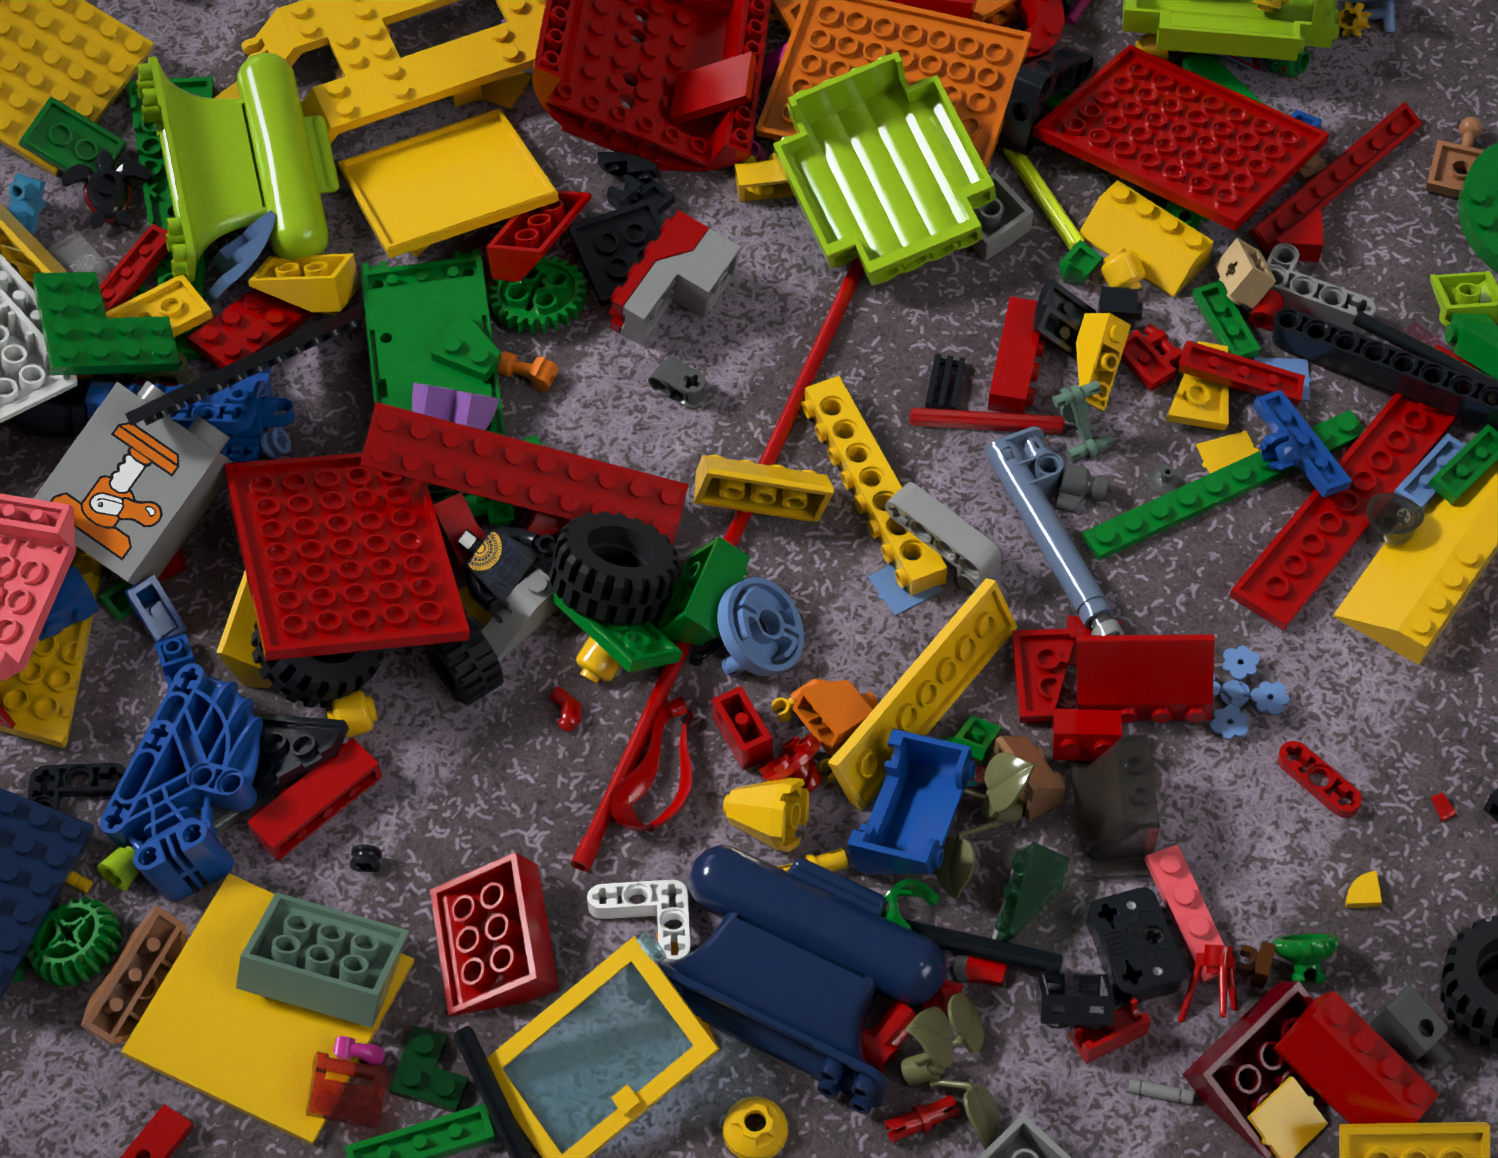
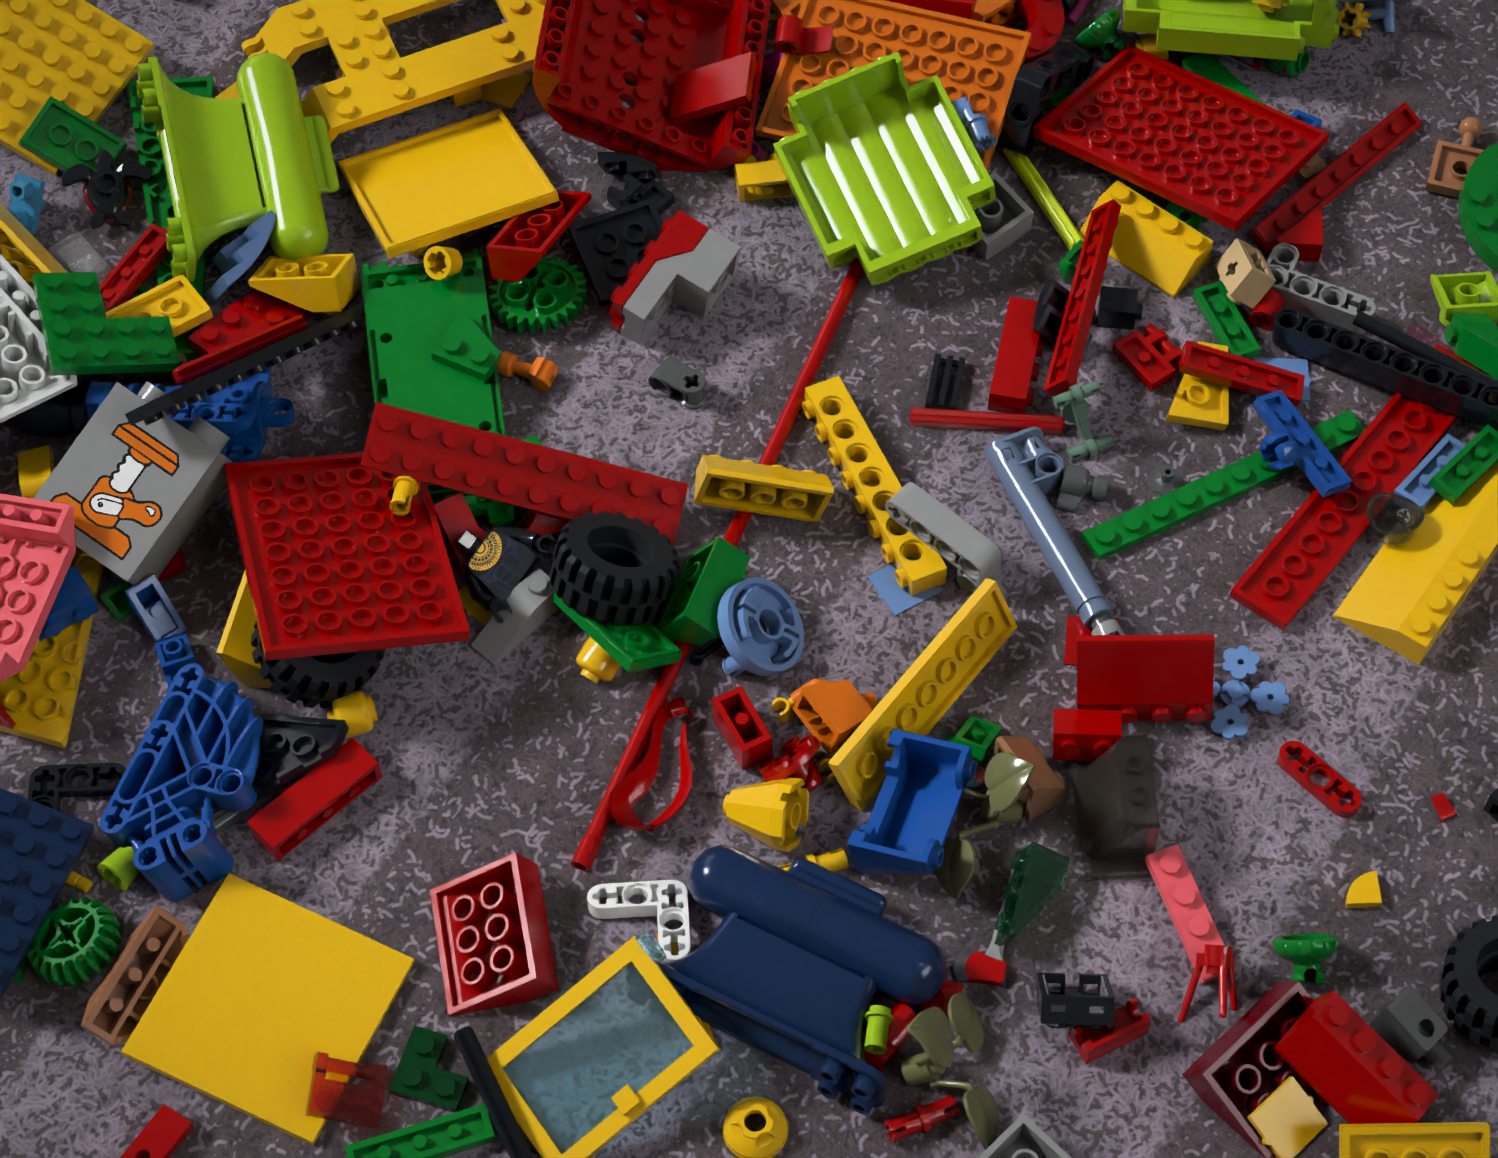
sand green slope [236,892,409,1028] -> none
medium blue bush [261,427,291,459] -> none
dark pink arm [333,1036,385,1066] -> none
black bush [349,844,382,872] -> none
medium lavender brick [412,382,499,430] -> none
black tyre [425,618,504,705] -> none
red arm [550,686,582,732] -> none
green helmet [881,879,940,930] -> none
black axle [904,919,1063,975] -> none
red wing [1011,628,1077,723] -> none
yellow slope [1076,313,1131,411] -> none
black axle [1086,887,1185,1005] -> none
yellow head [1101,248,1146,290] -> none
light grey wheel [1127,1078,1194,1105] -> none
yellow piece [1195,431,1260,474] -> none
reddish brown tile [1235,941,1276,989] -> none
none -> yellow beam [18,445,55,499]
none -> red axle [172,315,308,385]
none -> yellow pin [389,476,419,516]
none -> yellow hat [423,246,463,280]
none -> red panel [774,15,833,55]
none -> lime pin [863,1005,893,1054]
none -> medium blue connector [951,96,997,153]
none -> red plate [1043,199,1121,398]
none -> green hair [1075,8,1127,60]

